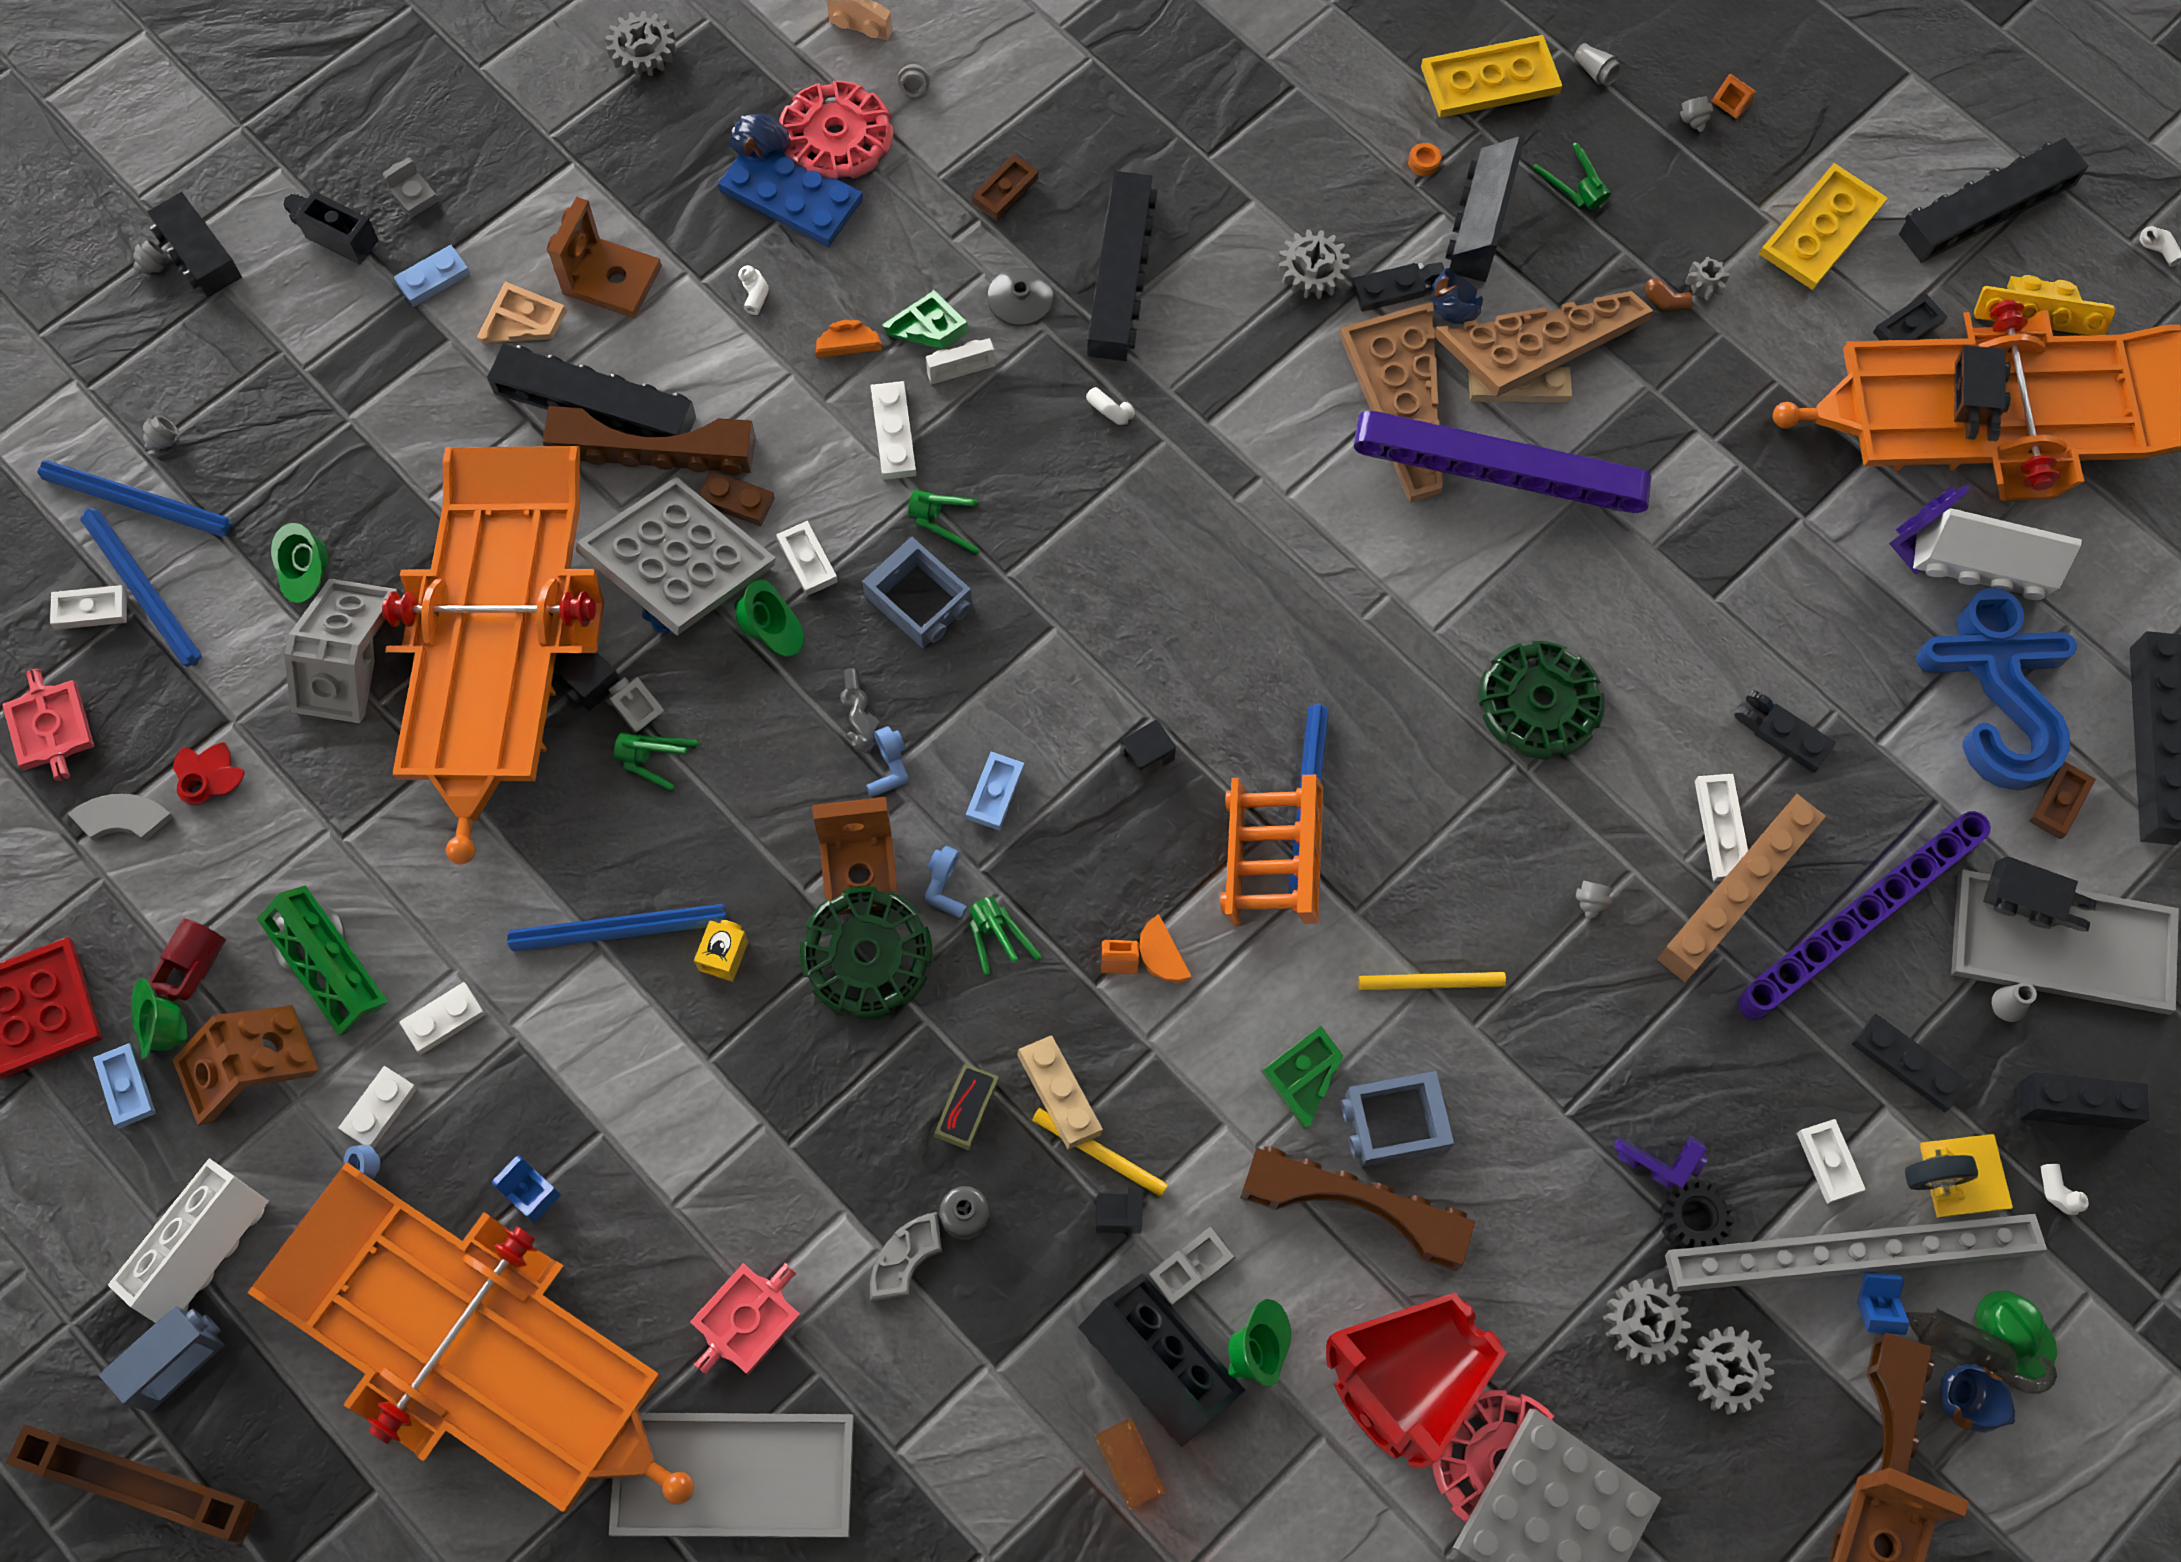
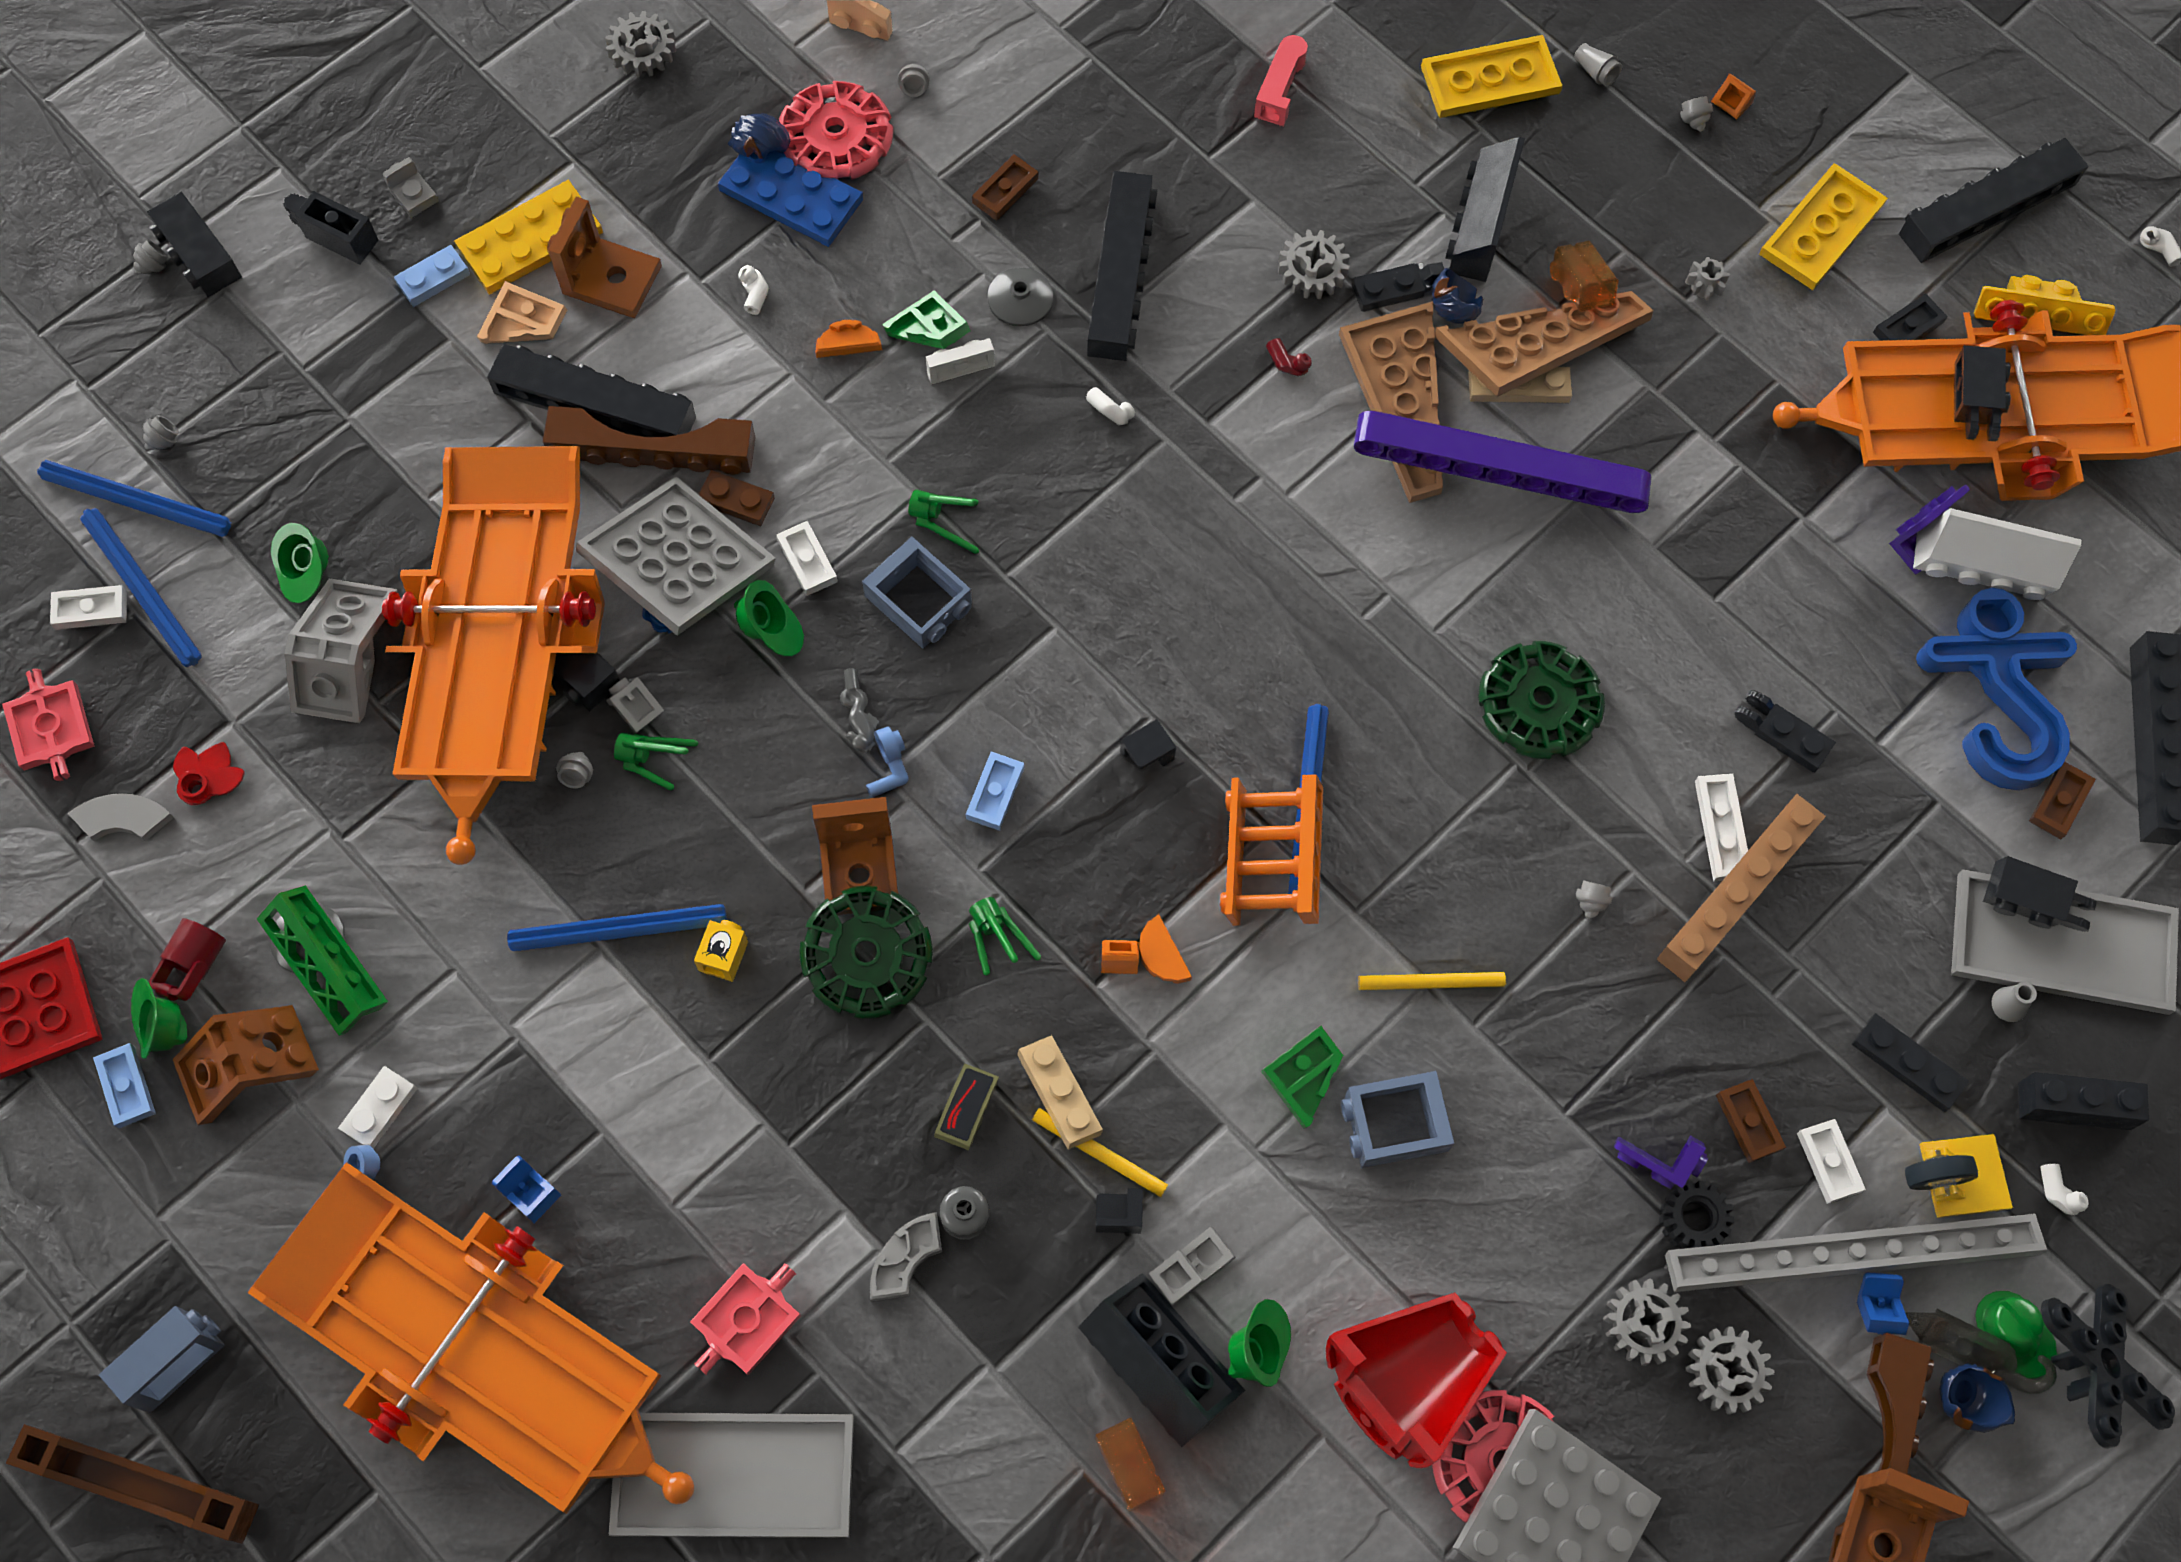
white slope [108,1158,269,1323] -> none
white plate [400,982,485,1055] -> none
white plate [871,381,916,480] -> none
medium blue plate [924,846,967,919] -> none
reddish brown arch [1240,1146,1476,1271] -> none
orange tile [1408,143,1442,176] -> none
green plant [1533,143,1611,210] -> none
dark orange arm [1645,278,1692,311] -> none
dark purple beam [1738,811,1991,1020] -> none
none -> yellow plate [454,179,603,295]
none -> light grey plate [556,752,593,788]
none -> coral leg [1254,35,1308,127]
none -> dark red arm [1266,338,1312,376]
none -> clear orange brick [1550,241,1619,312]
none -> reddish brown plate [1716,1079,1786,1164]
none -> black piece [2041,1284,2175,1449]

